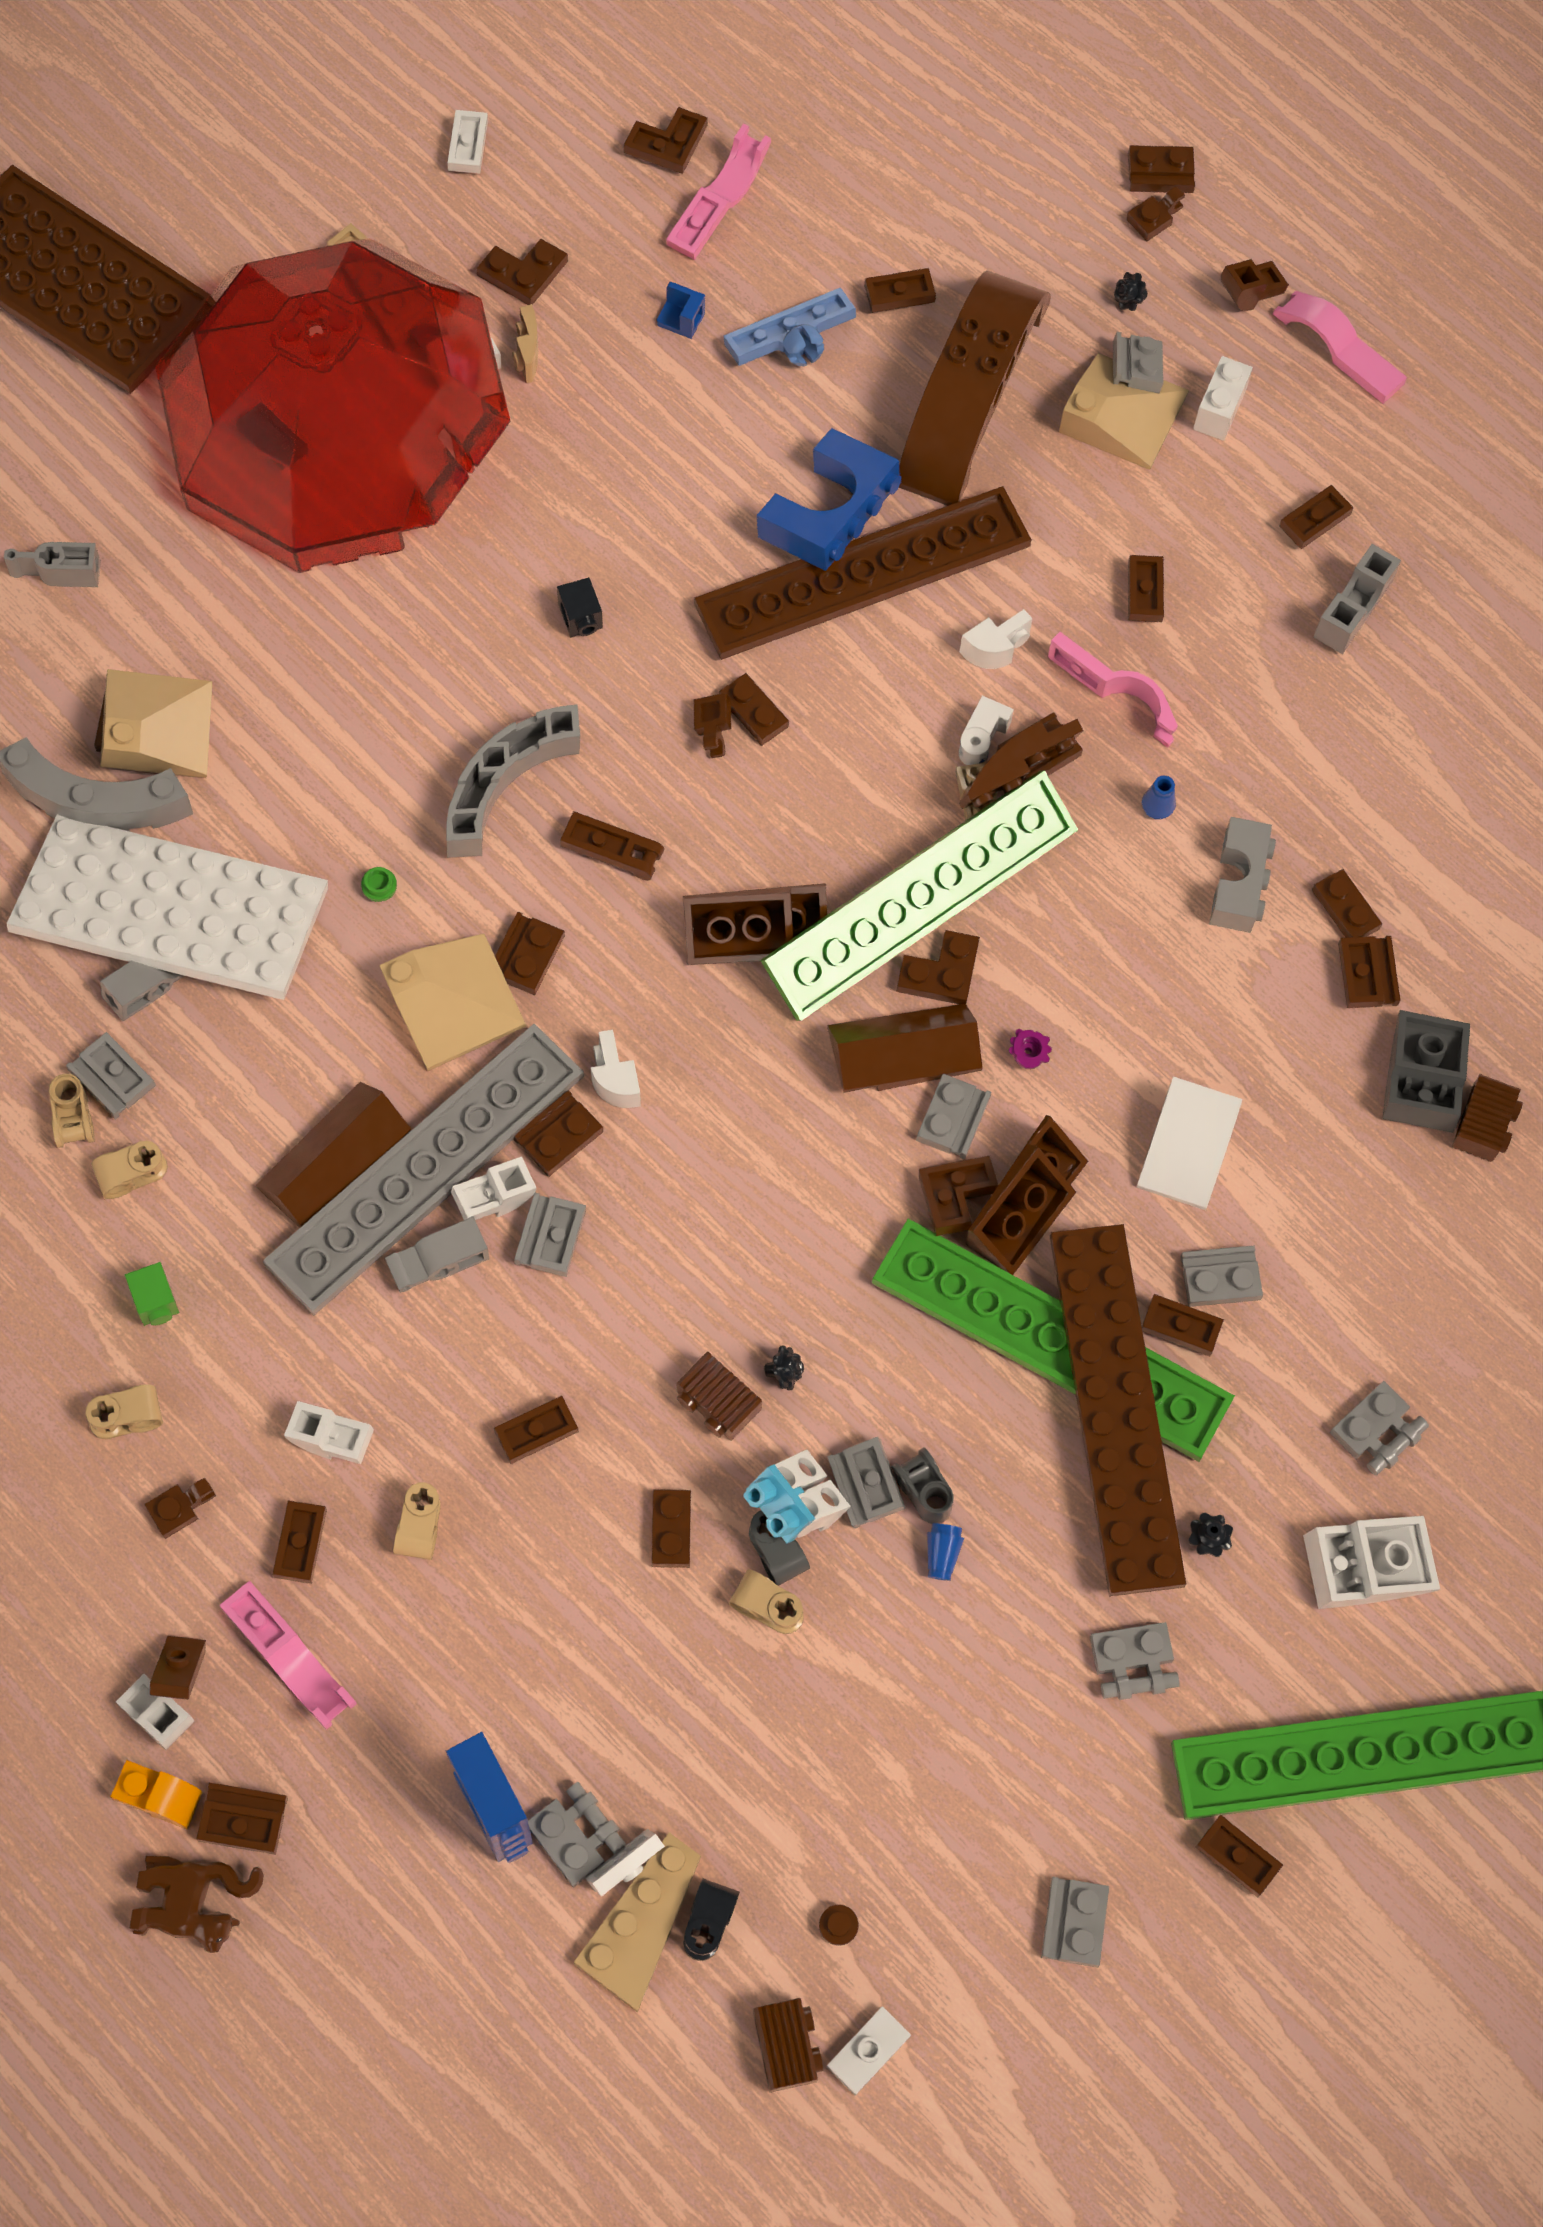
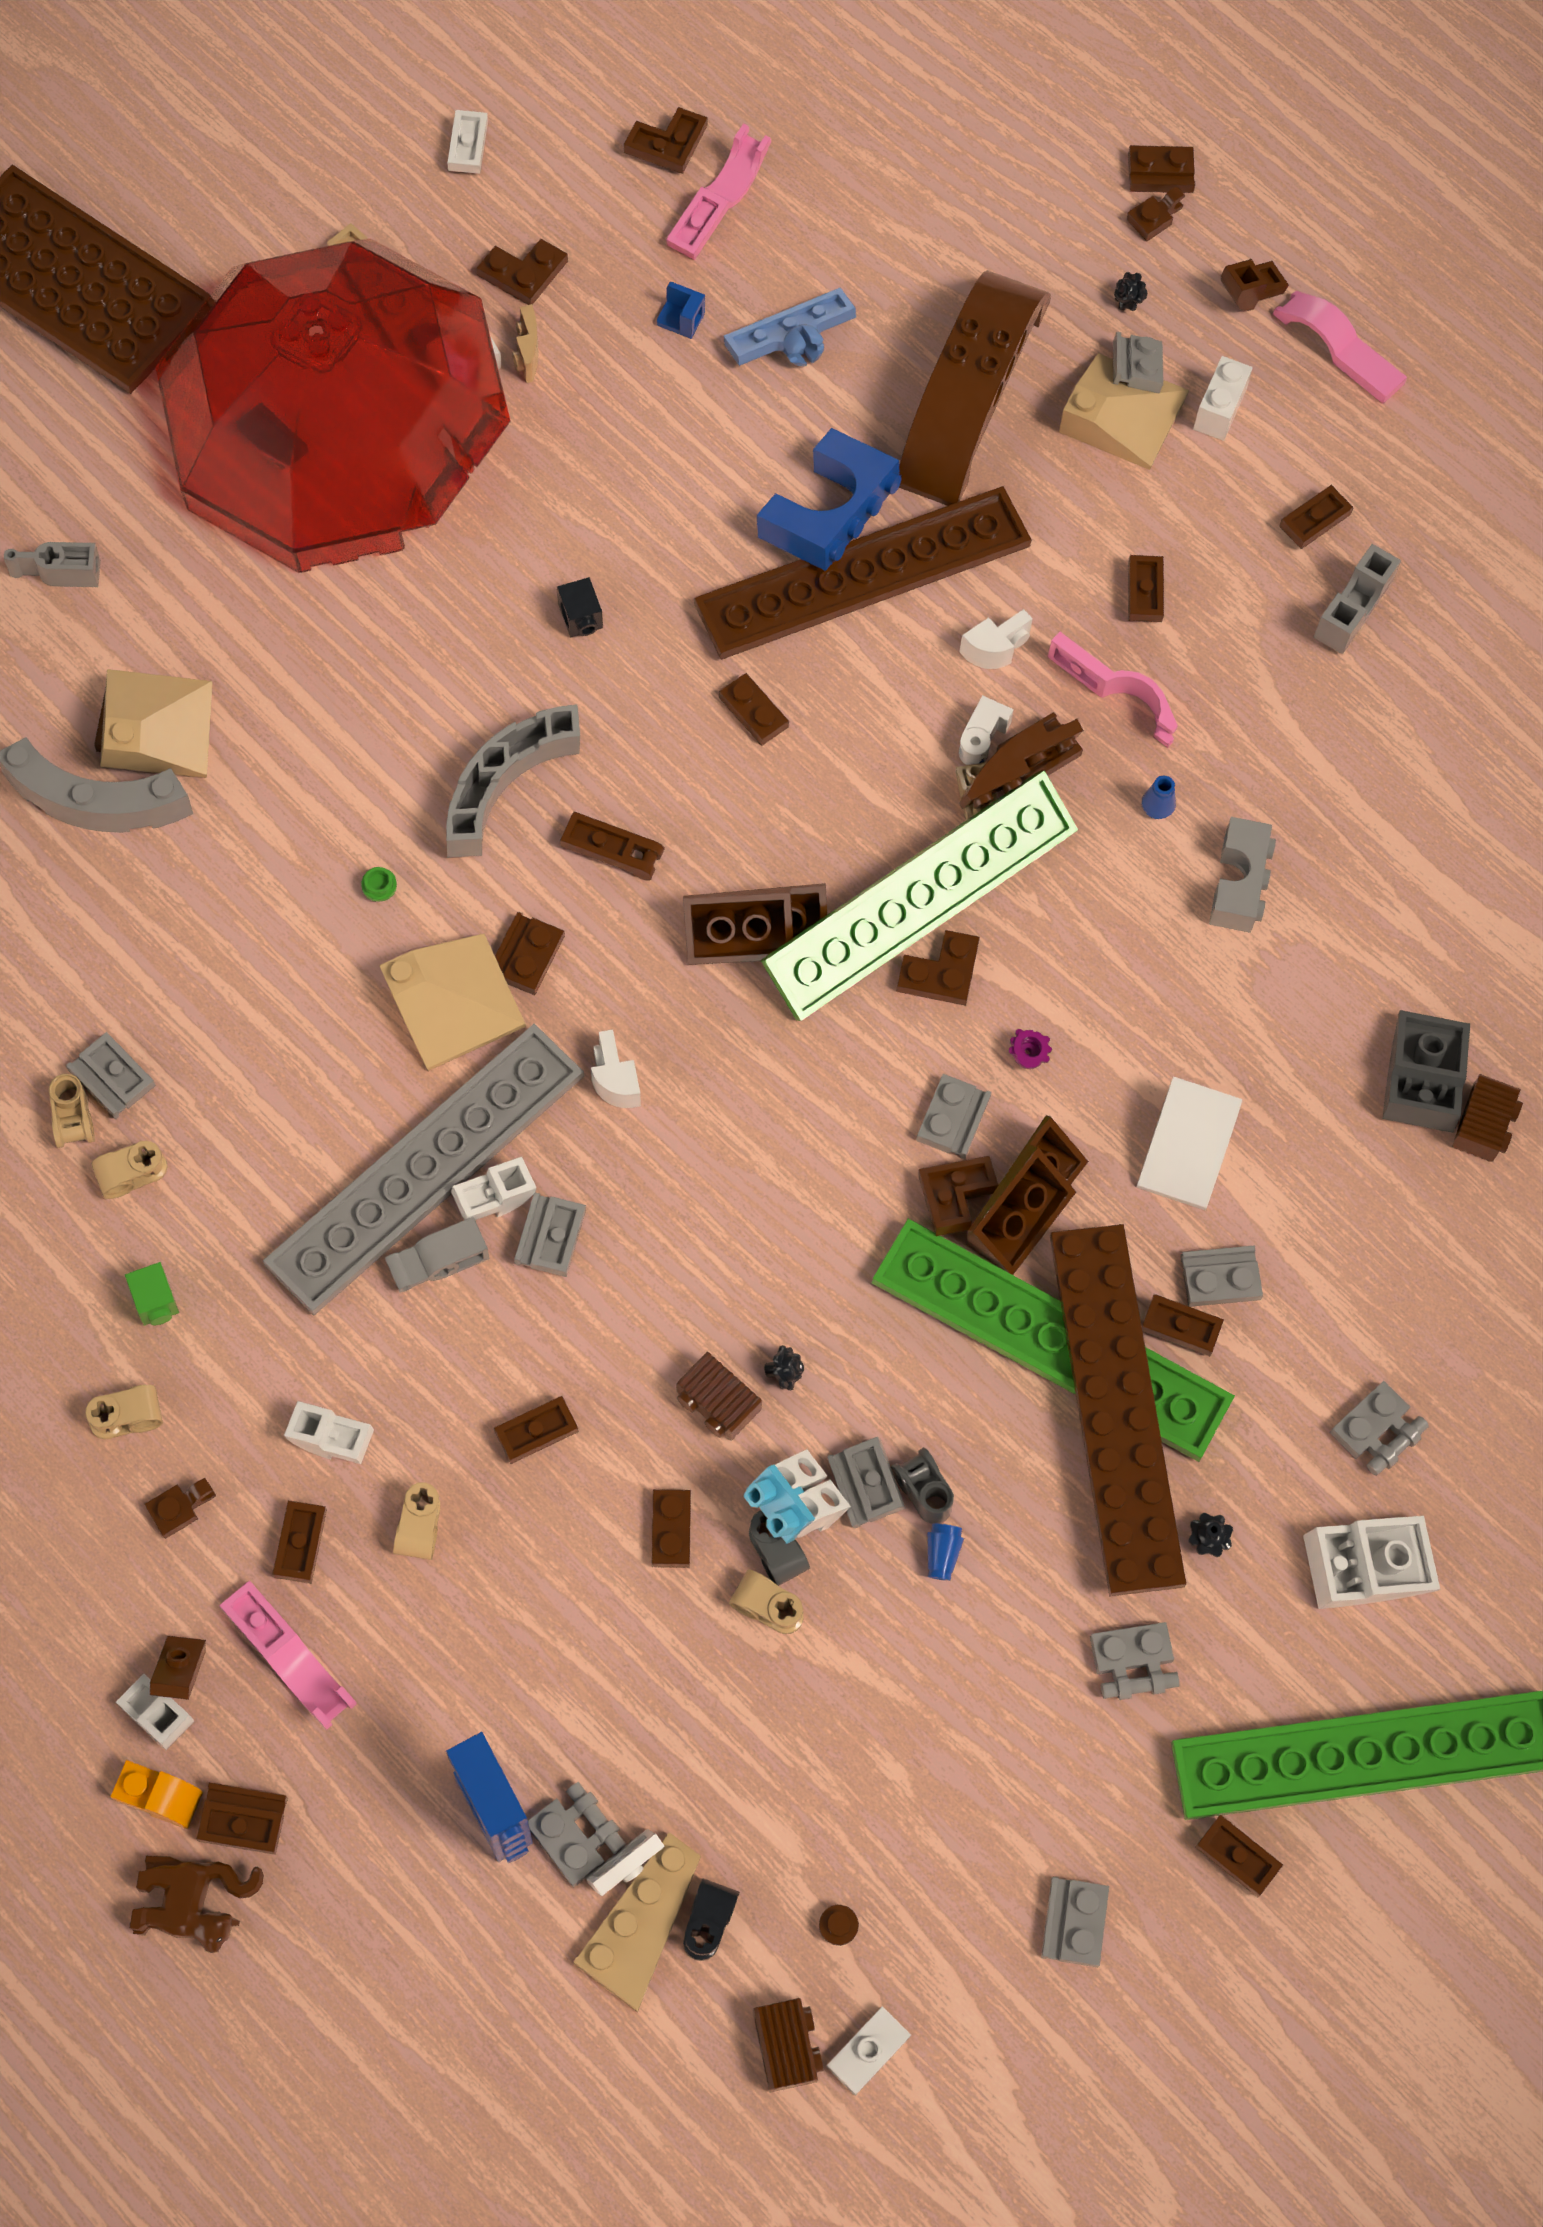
white plate [7,814,328,1000] -> none
light grey piece [100,961,184,1021] -> none
reddish brown slope [256,1082,411,1228] -> none
reddish brown plate [514,1090,604,1177] -> none
reddish brown plate [694,693,731,758] -> none
reddish brown slope [827,1003,983,1093] -> none
reddish brown plate [864,268,936,313] -> none
reddish brown plate [1312,869,1383,938] -> none
reddish brown plate [1338,936,1401,1008] -> none

